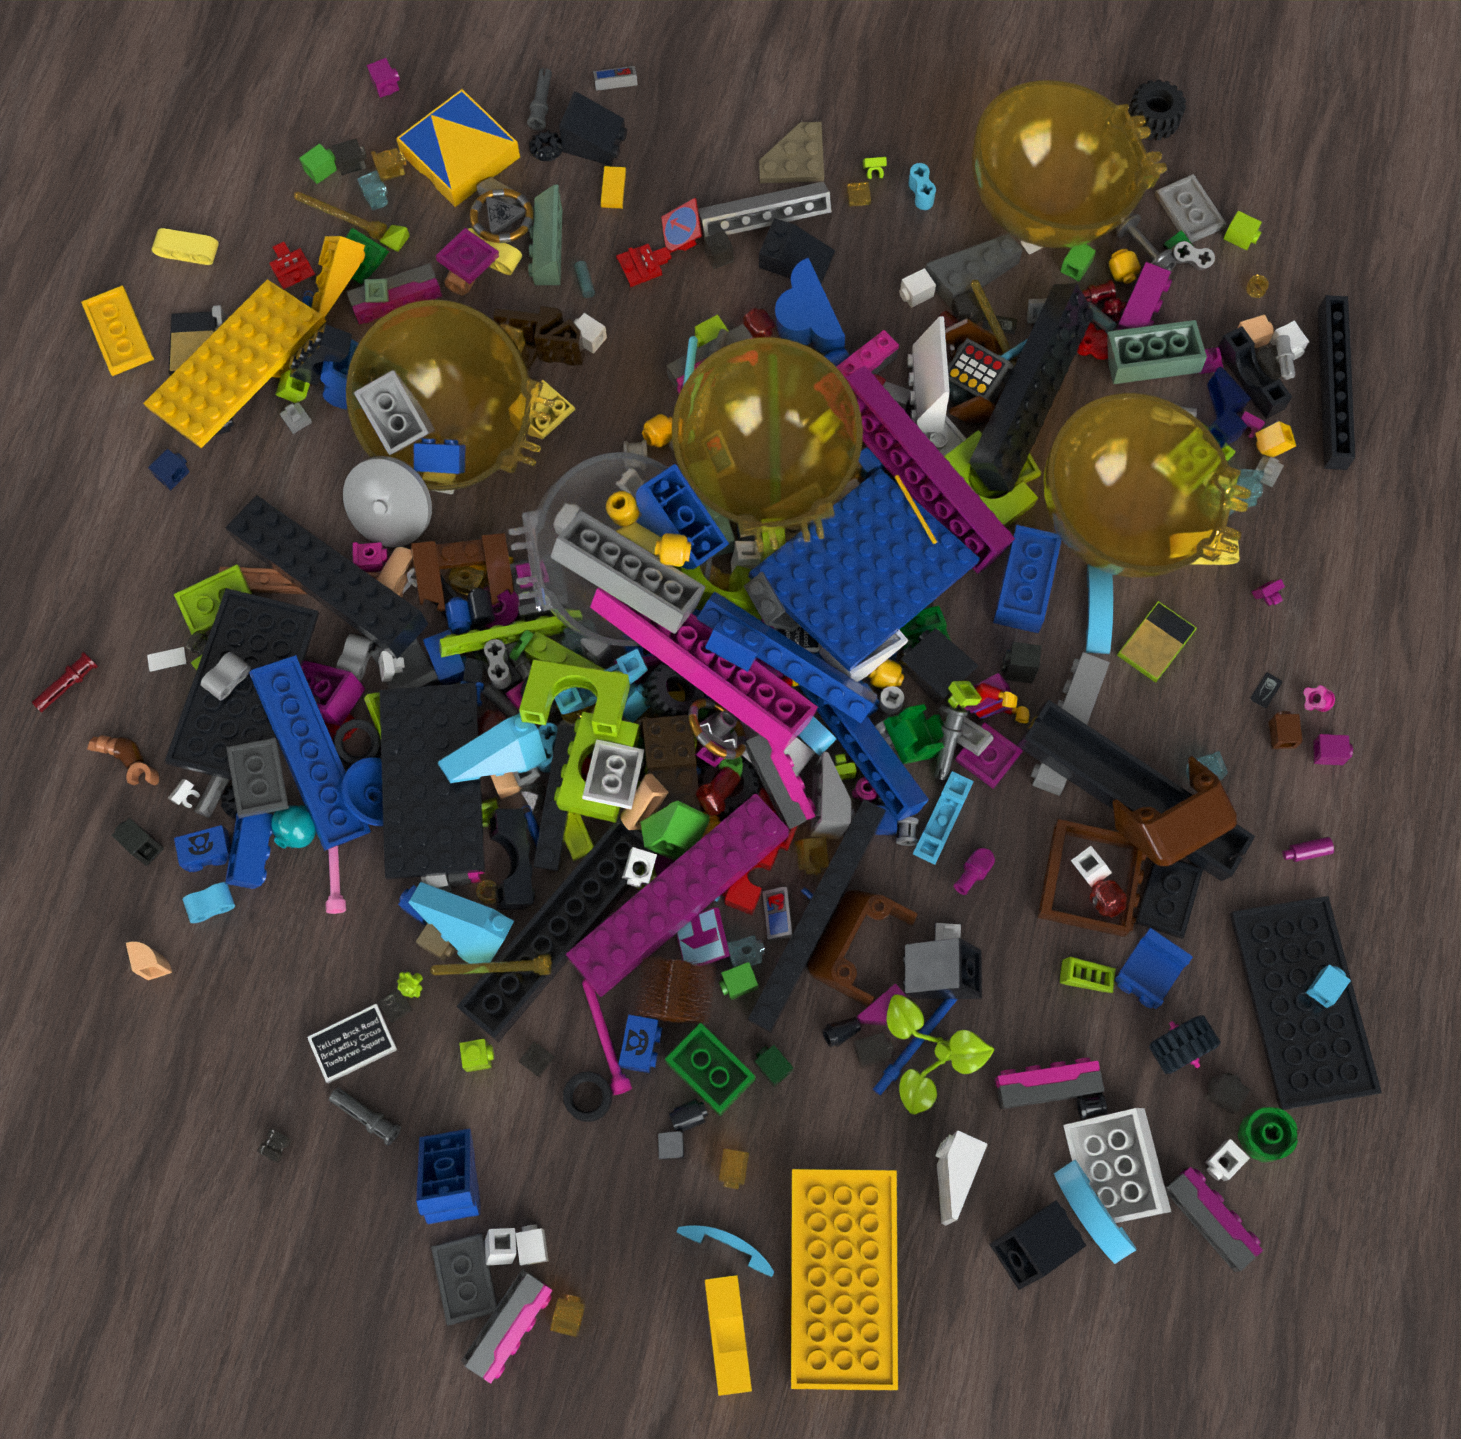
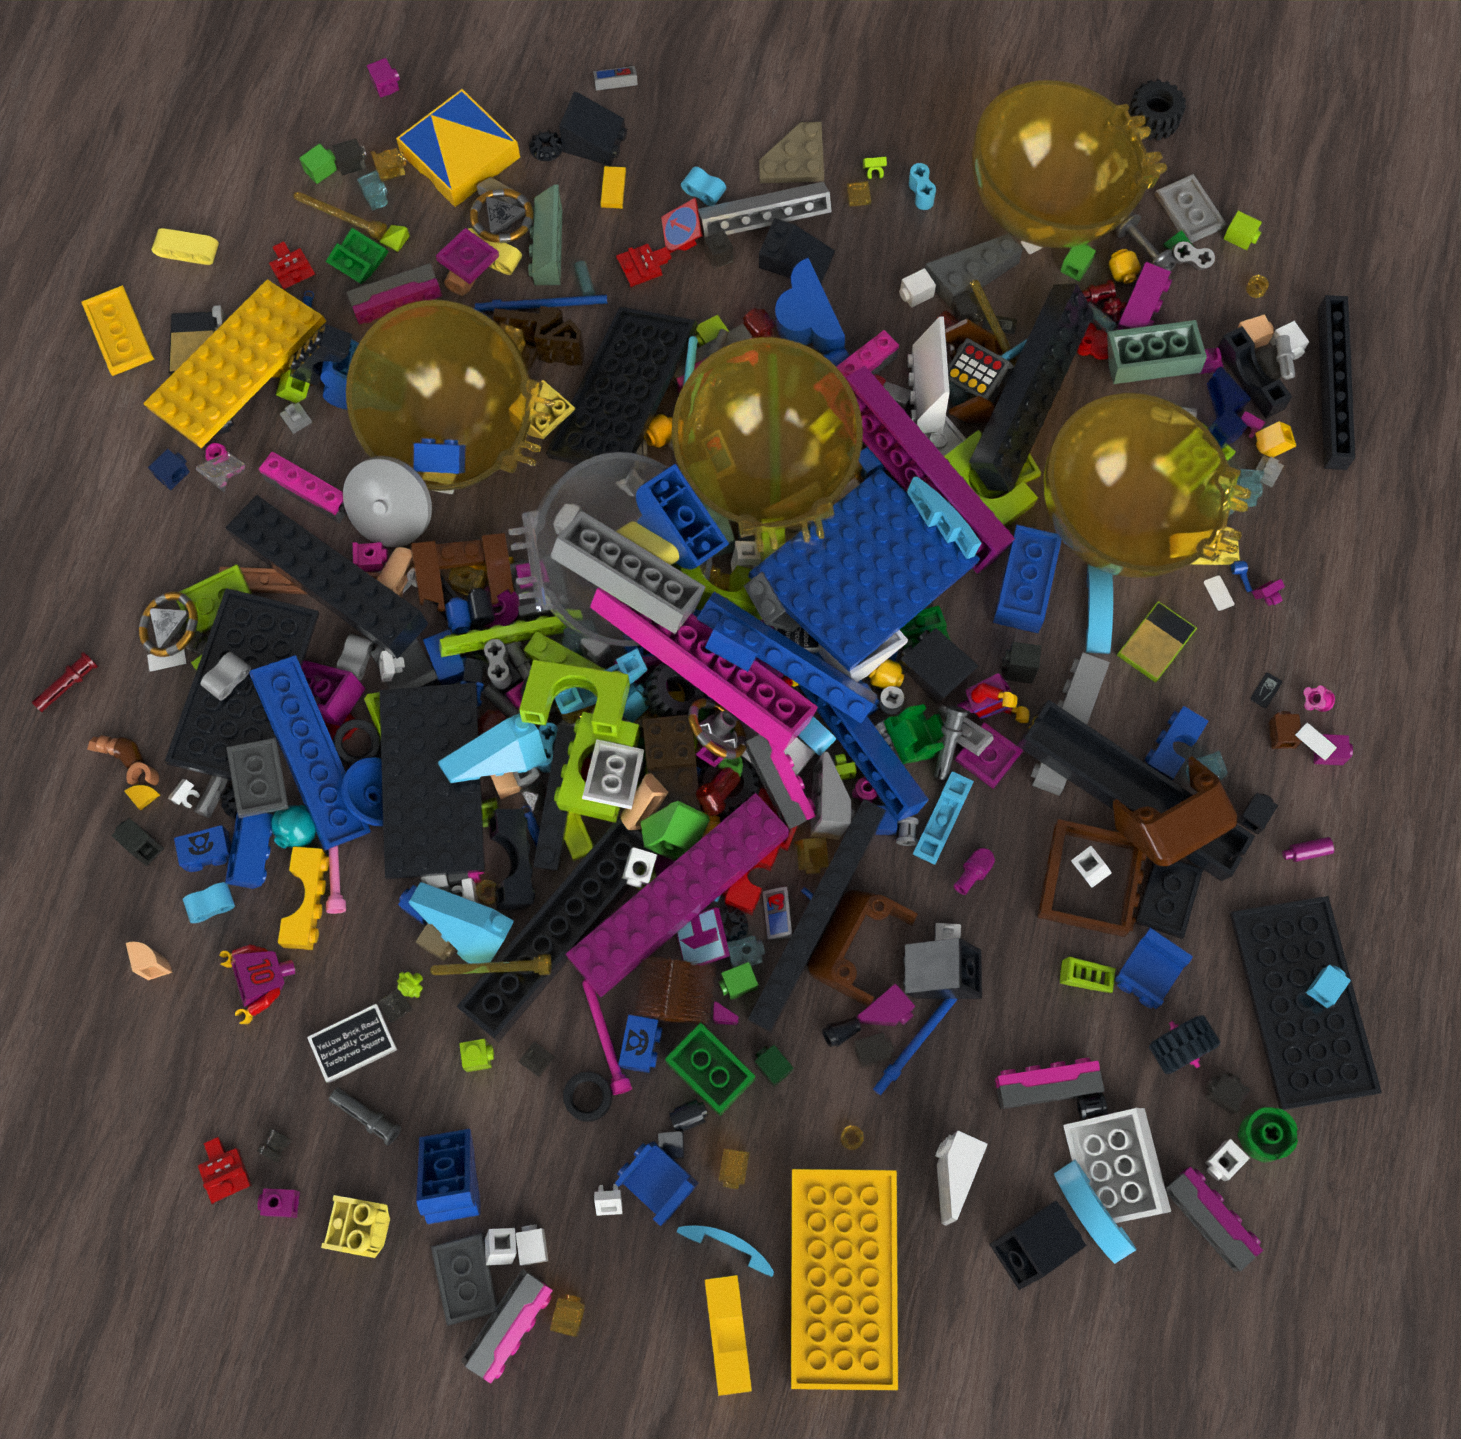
yellow wedge [311,236,365,318] -> none
light grey slope [354,370,435,455] -> none
sand green tile [364,279,389,303] -> none
bright green tile [509,630,534,661] -> none
dark grey pin [527,68,552,130] -> none
white brick [573,313,607,354] -> none
yellow head [606,491,640,526] -> none
yellow head [655,533,691,567] -> none
lime plant [887,994,994,1115] -> none
yellow axle [895,475,937,544] -> none
lime tile [948,681,982,709] -> none
light grey tile [1027,299,1046,323] -> none
clear red head [1089,880,1127,917] -> none
none -> yellow tile [124,785,160,810]
none -> piece [139,592,198,657]
none -> clear slope [196,452,245,492]
none -> red piece [198,1137,252,1204]
none -> dark pink plate [205,443,228,465]
none -> torso [219,944,295,1024]
none -> magenta brick [258,1188,300,1218]
none -> dark pink piece [259,452,347,524]
none -> yellow arch [278,847,329,950]
none -> light yellow slope [321,1195,390,1258]
none -> white tile [452,878,479,903]
none -> blue bar [475,295,607,313]
none -> black plate [546,307,698,475]
none -> white tile [594,1184,622,1216]
none -> blue panel [615,1141,699,1226]
none -> medium azure axle [681,167,727,206]
none -> magenta slope [713,1001,739,1025]
none -> black gear [719,906,748,946]
none -> clear yellow bush [840,1126,864,1150]
none -> medium azure slope [907,476,981,559]
none -> blue arch [1144,706,1209,781]
none -> white sticker [1204,576,1234,611]
none -> blue hand [1231,561,1253,593]
none -> black brick [1237,792,1278,835]
none -> white sticker [1296,723,1337,760]

